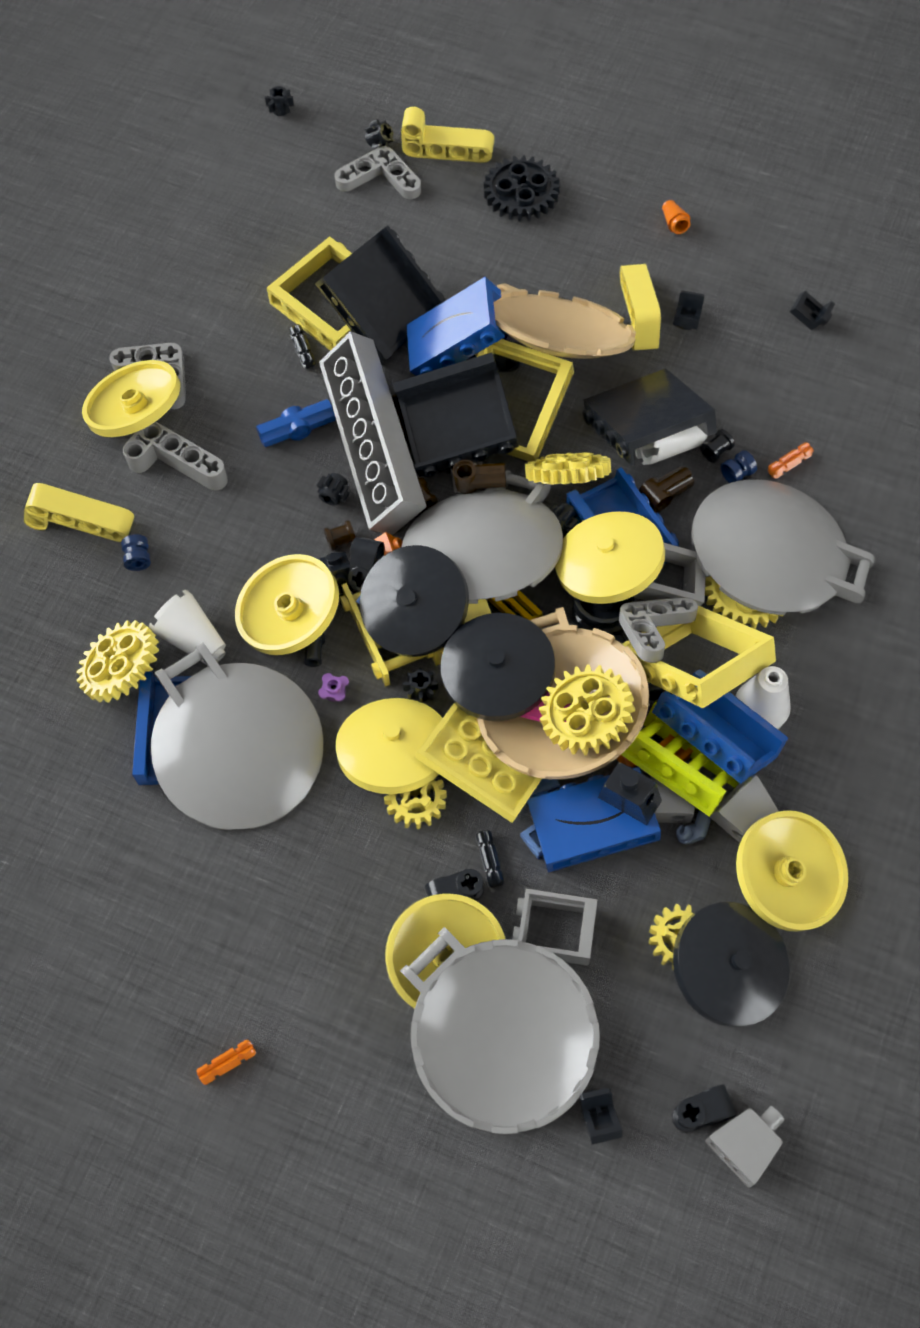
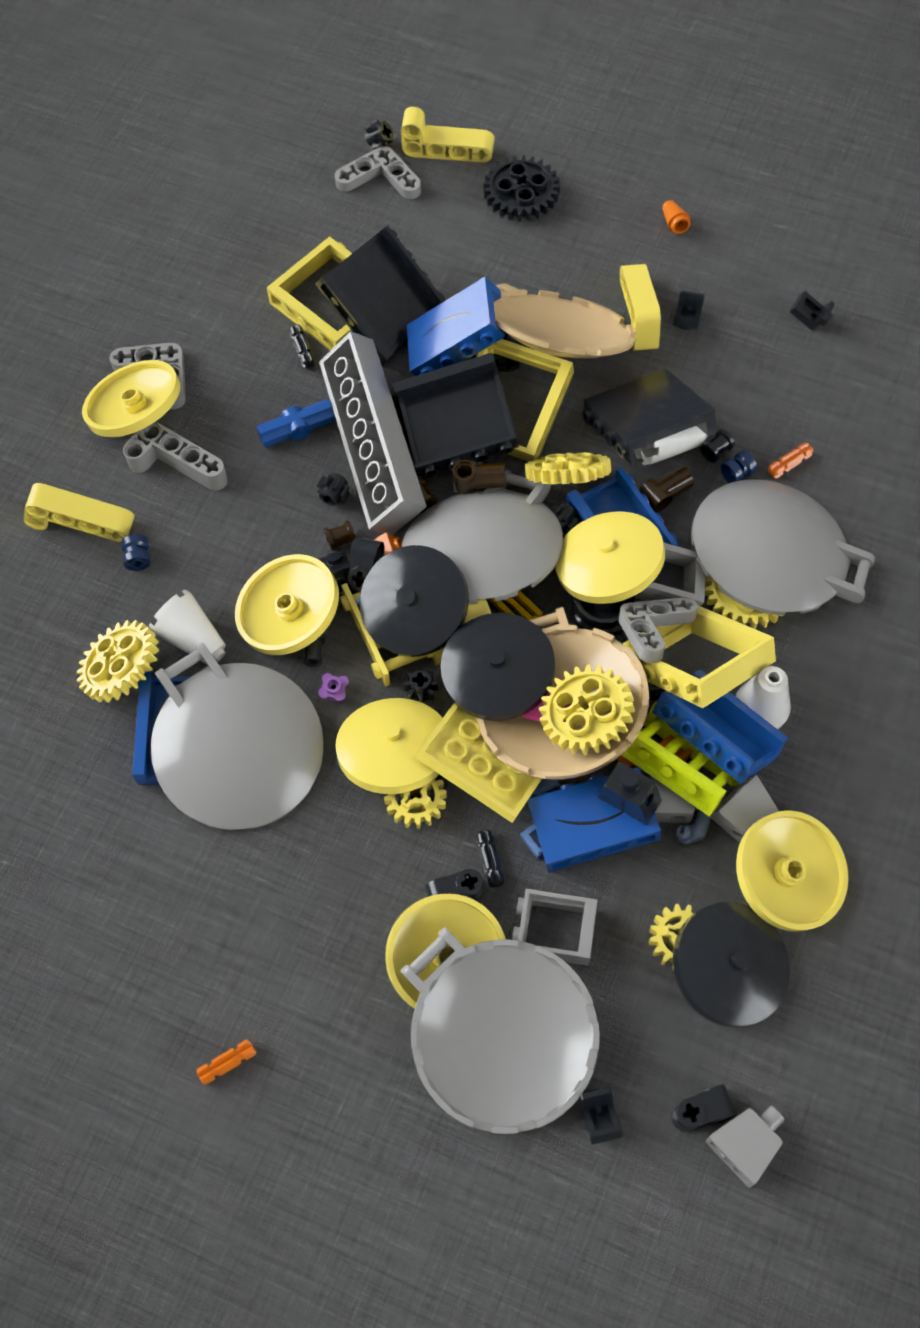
black gear [265,86,294,116] -> none

